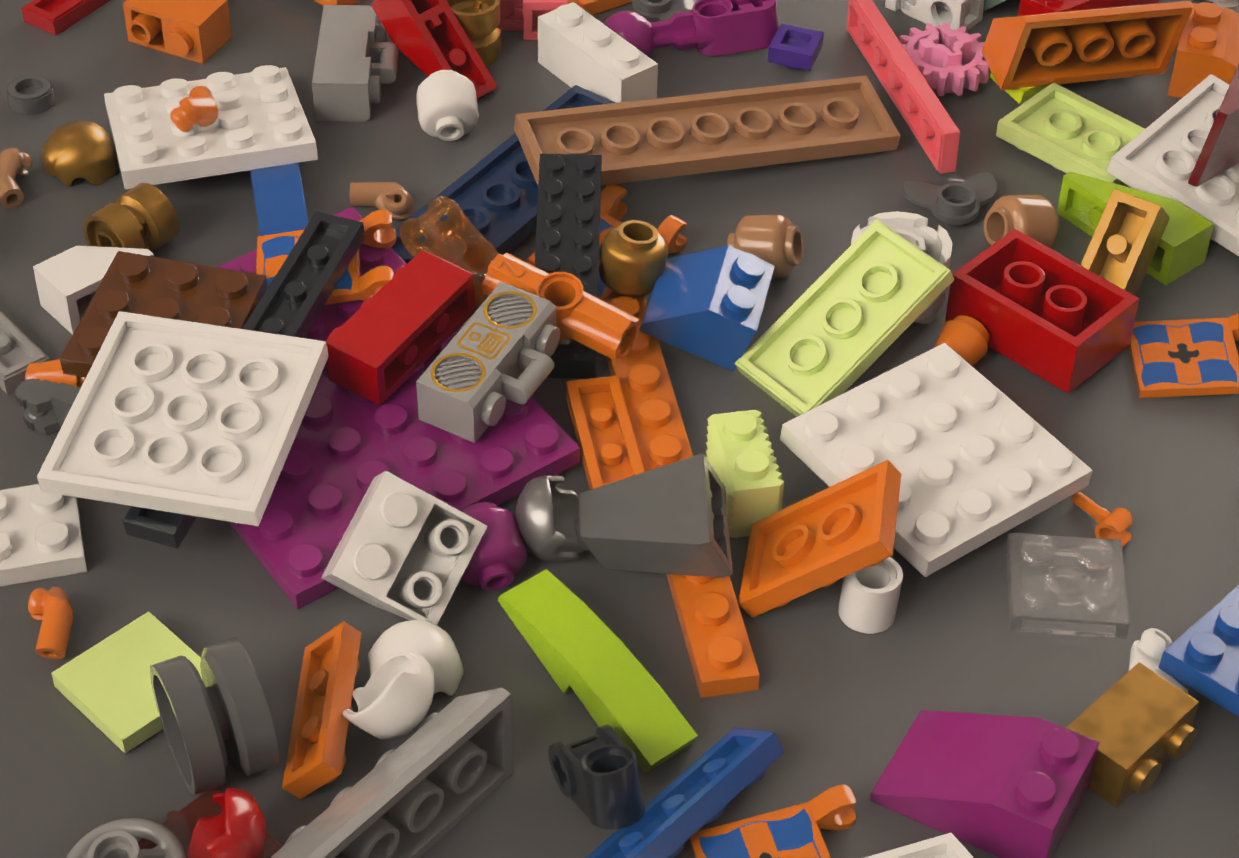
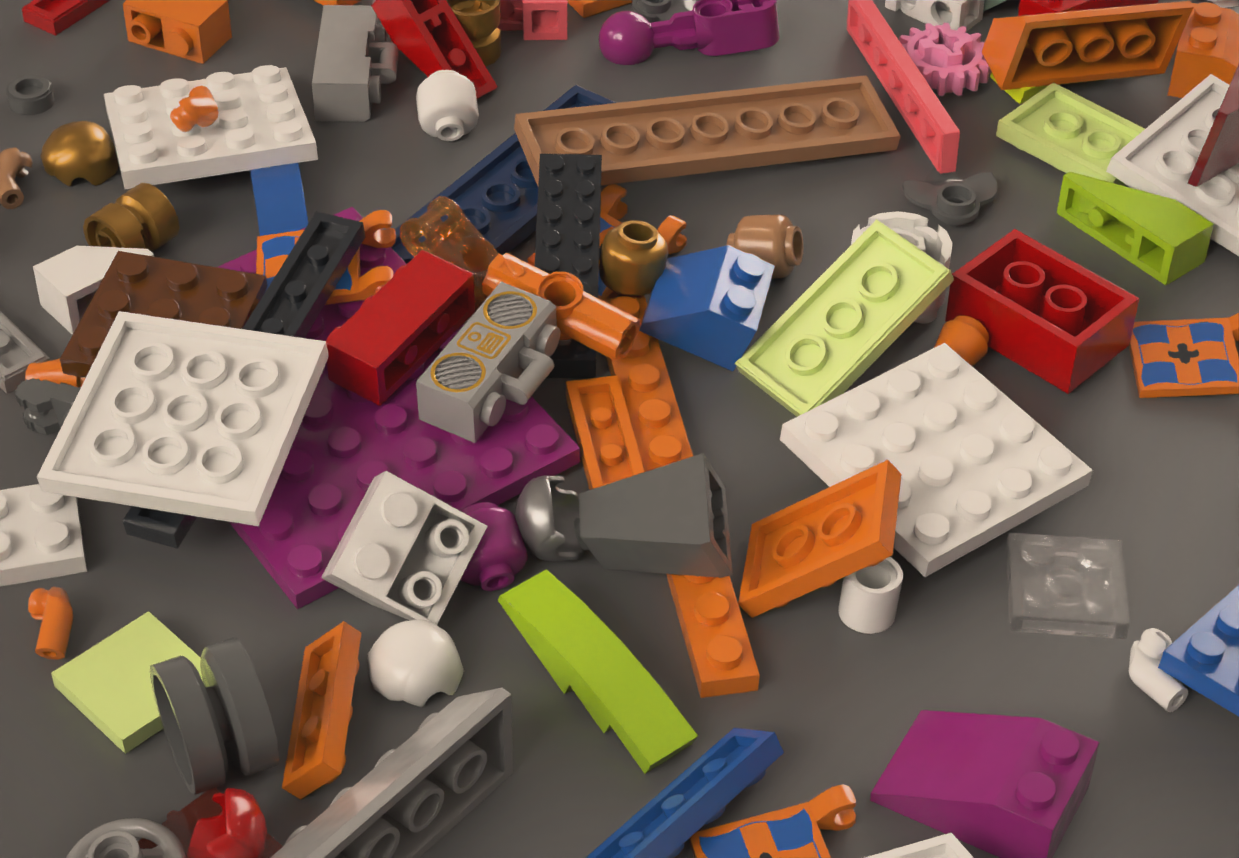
white hair [342,651,434,739] -> none
medium nougat arm [350,182,414,220] -> none
white brick [538,2,658,103] -> none
black piece [548,724,645,829] -> none
yellowish green brick [705,410,784,538] -> none
dark purple plate [768,23,824,71] -> none
medium nougat head [984,195,1060,249] -> none
pearl gold brick [1066,662,1199,808] -> none
orange hand [1072,491,1132,552] -> none
pearl gold brick [1081,189,1170,296] -> none

